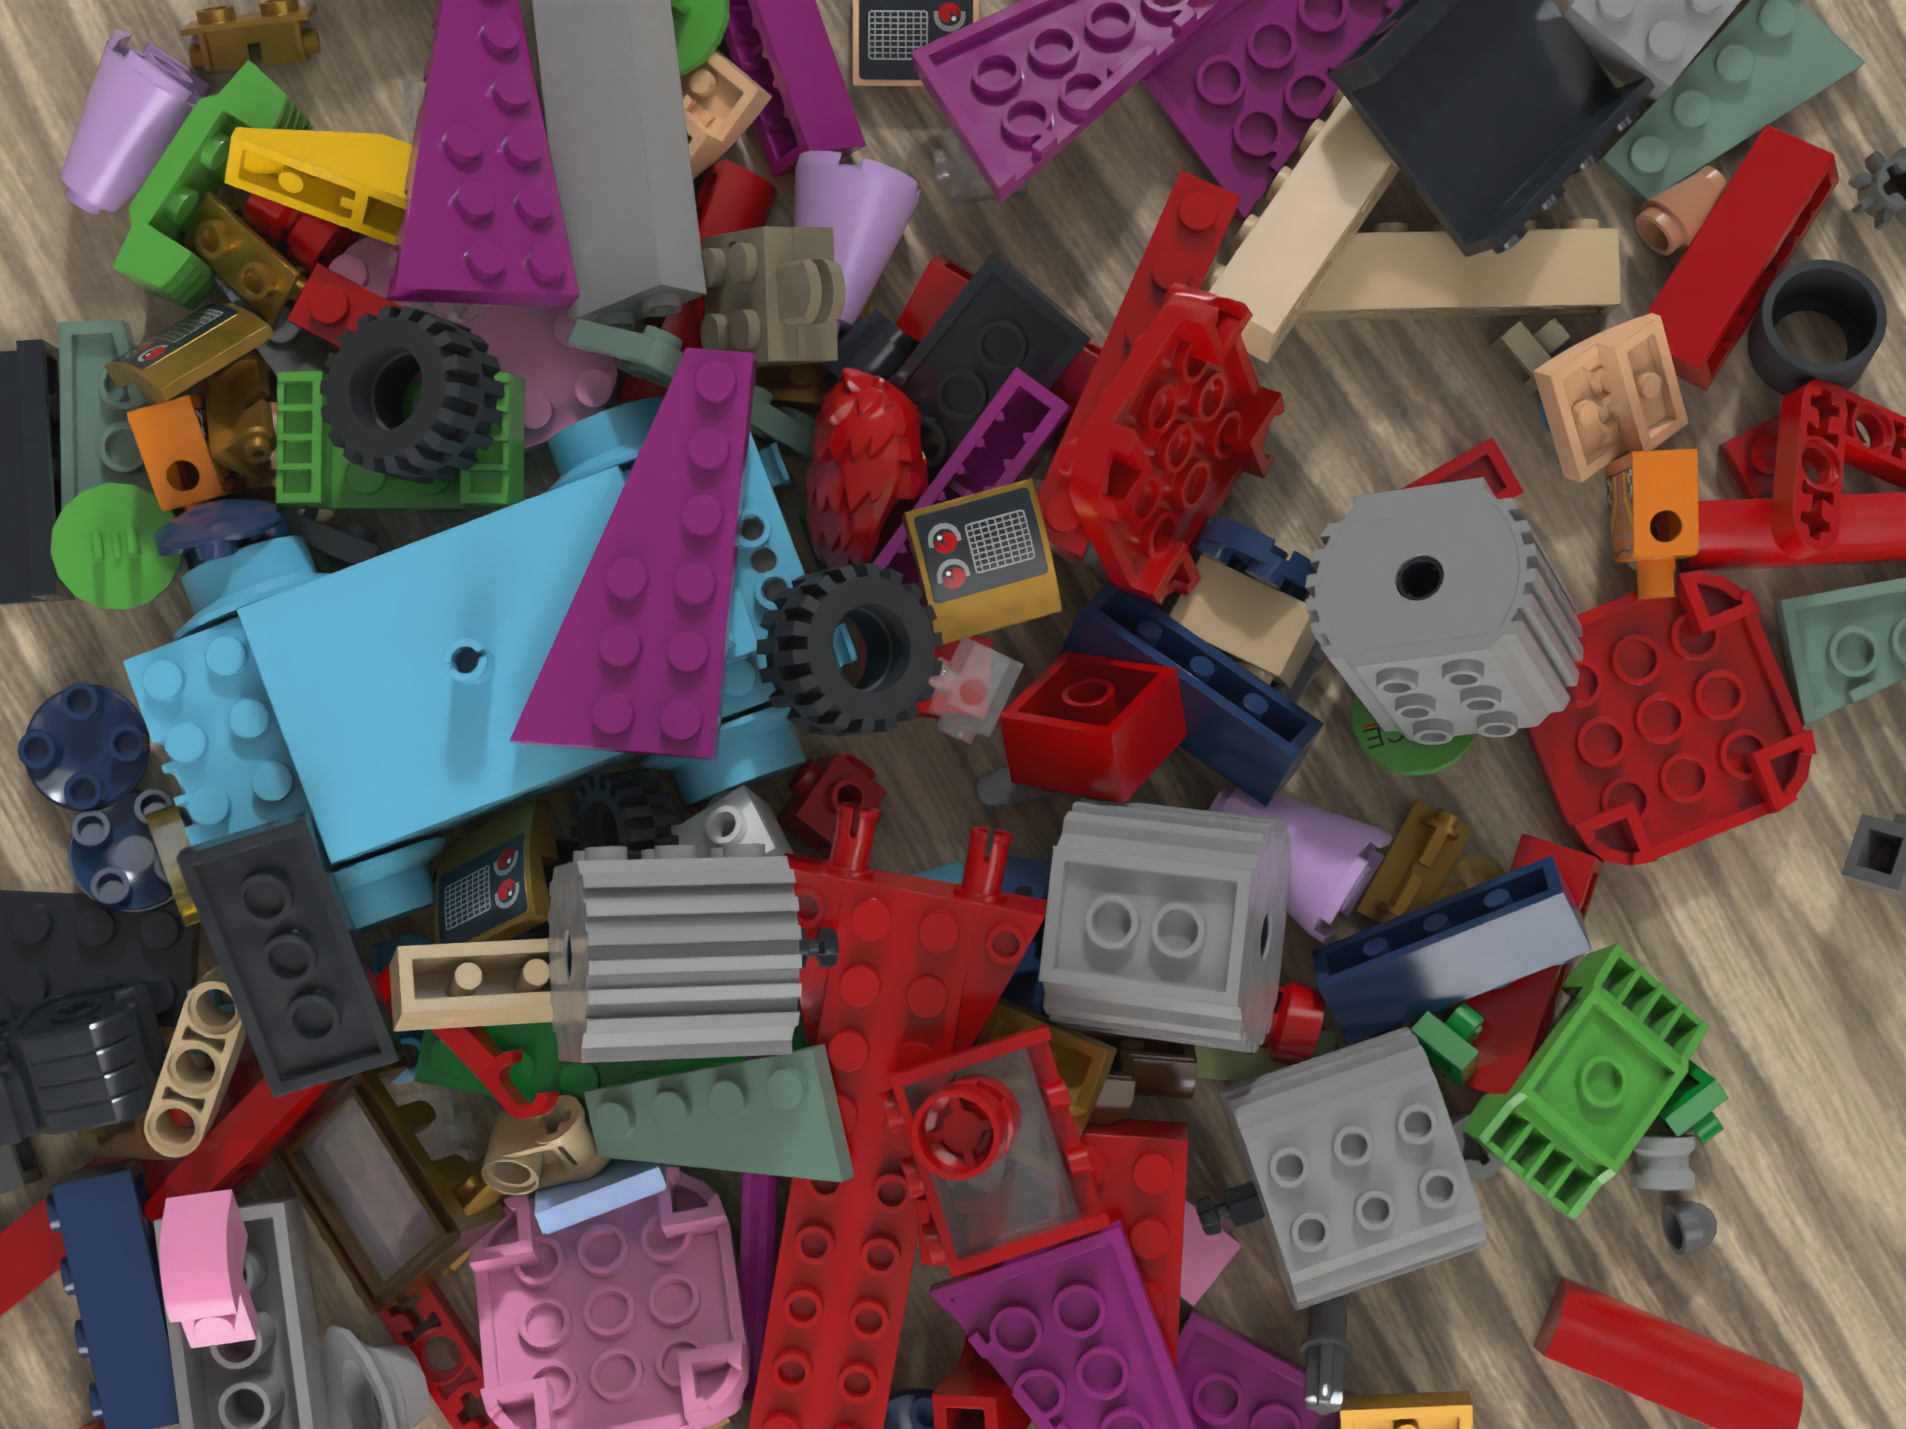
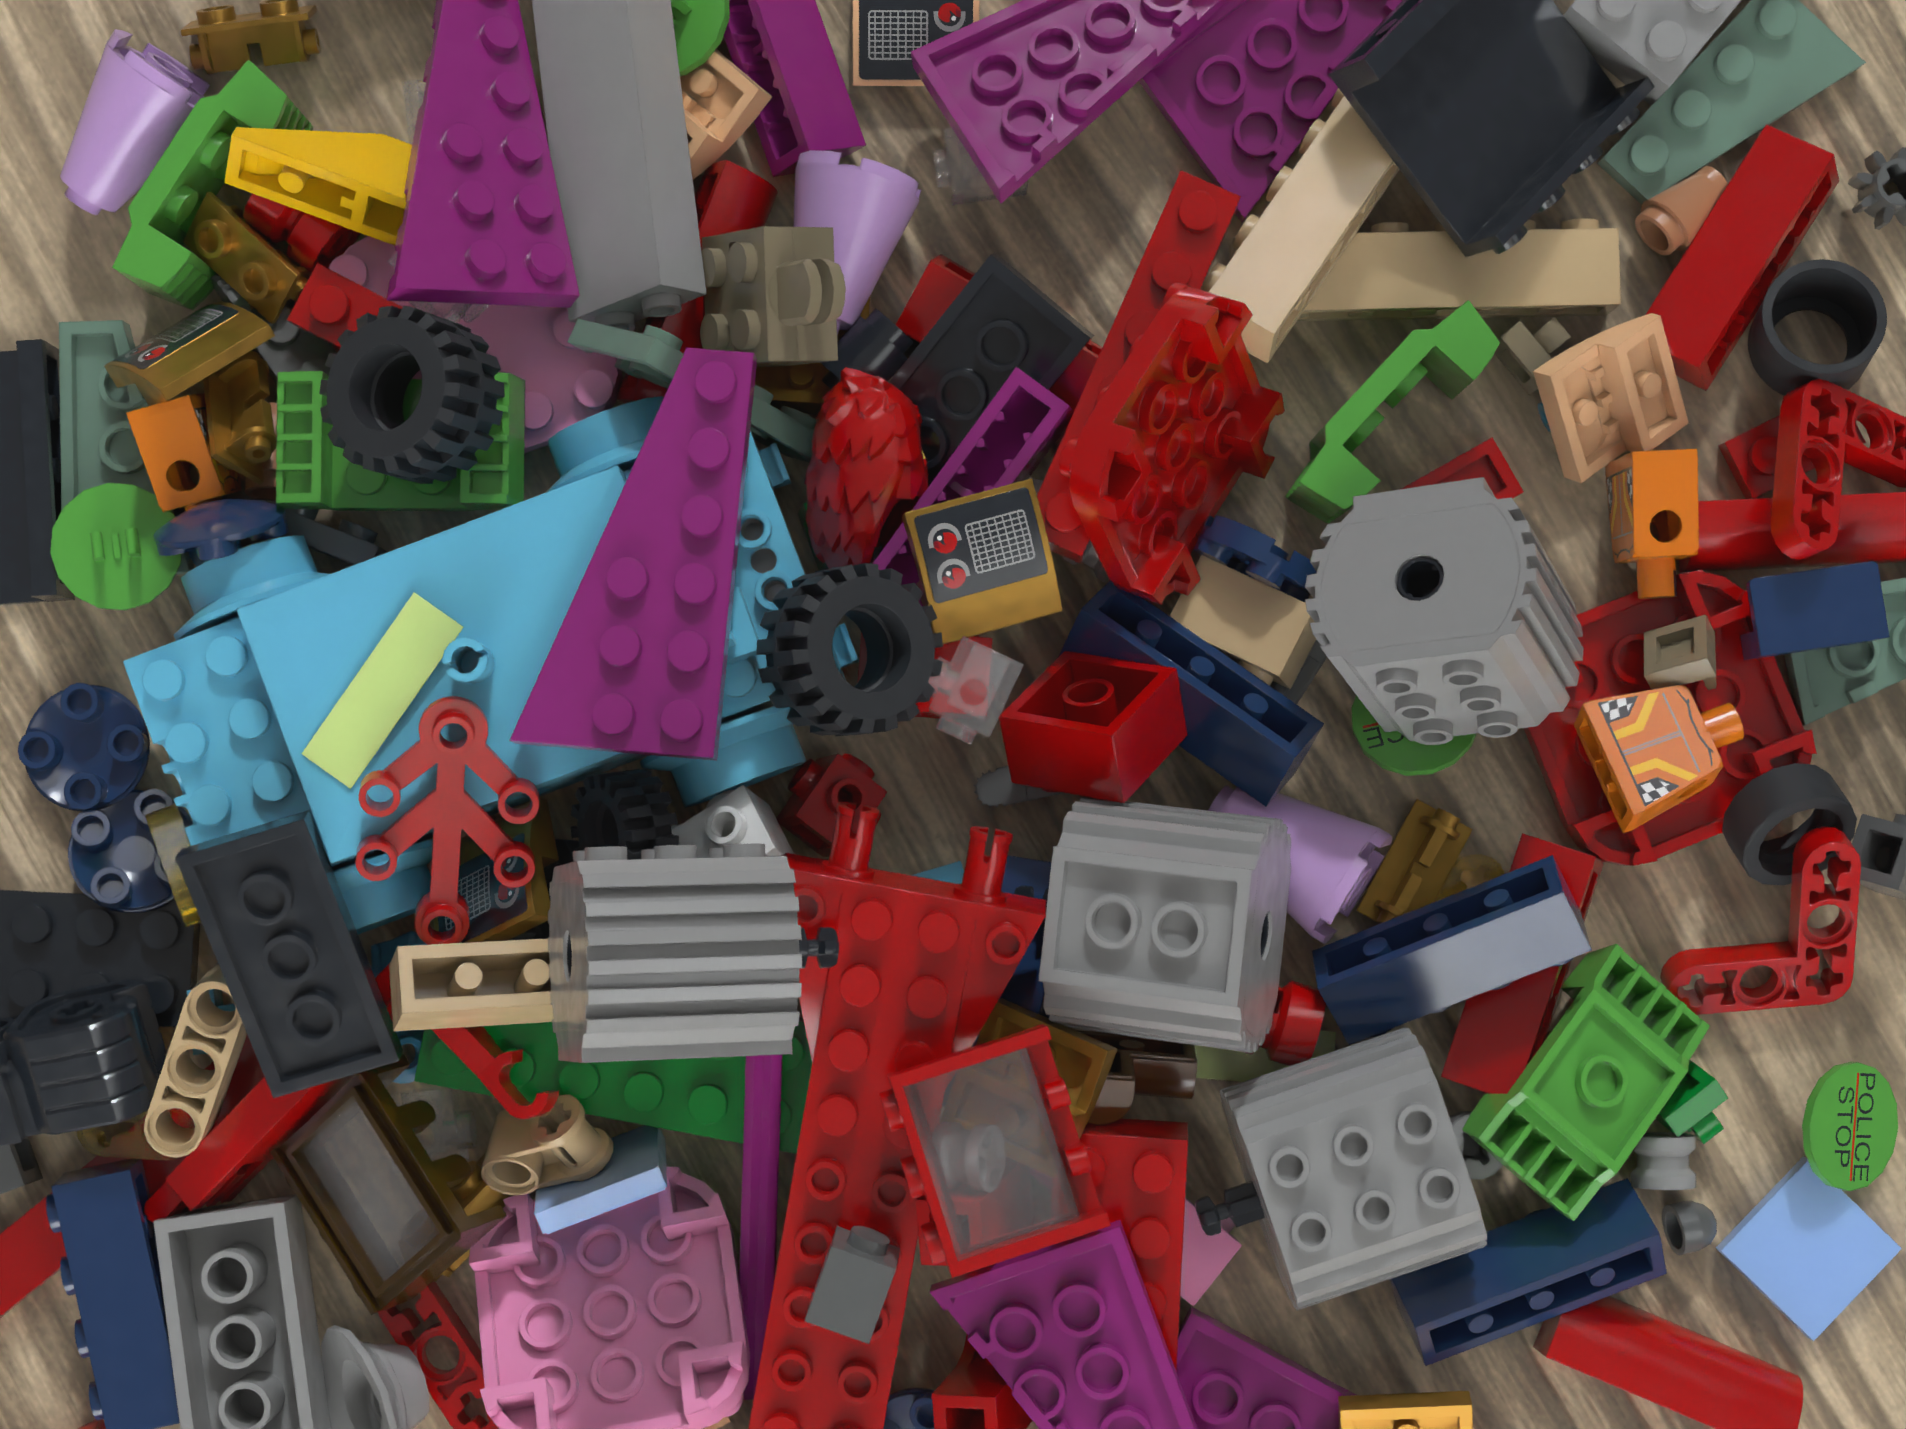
bright pink brick [159,1189,259,1348] -> none
sand green wing [584,1044,855,1182] -> none
red wheel [911,1075,1021,1180] -> none
dark grey axle [1300,1293,1352,1415] -> none
green tile [1411,1002,1484,1088] -> none
none -> yellowish green sticker [302,592,464,789]
none -> red plant [355,696,539,945]
none -> dark grey brick [805,1226,900,1344]
none -> bright green plate [1285,301,1500,524]
none -> dark blue brick [1390,1178,1667,1366]
none -> orange torso [1573,685,1744,833]
none -> dark tan tile [1644,615,1717,690]
none -> red beam [1660,827,1861,1015]
none -> light blue tile [1716,1157,1902,1341]
none -> black tyre [1722,763,1857,886]
none -> dark blue panel [1740,561,1890,660]
none -> bright green piece [1802,1061,1898,1191]

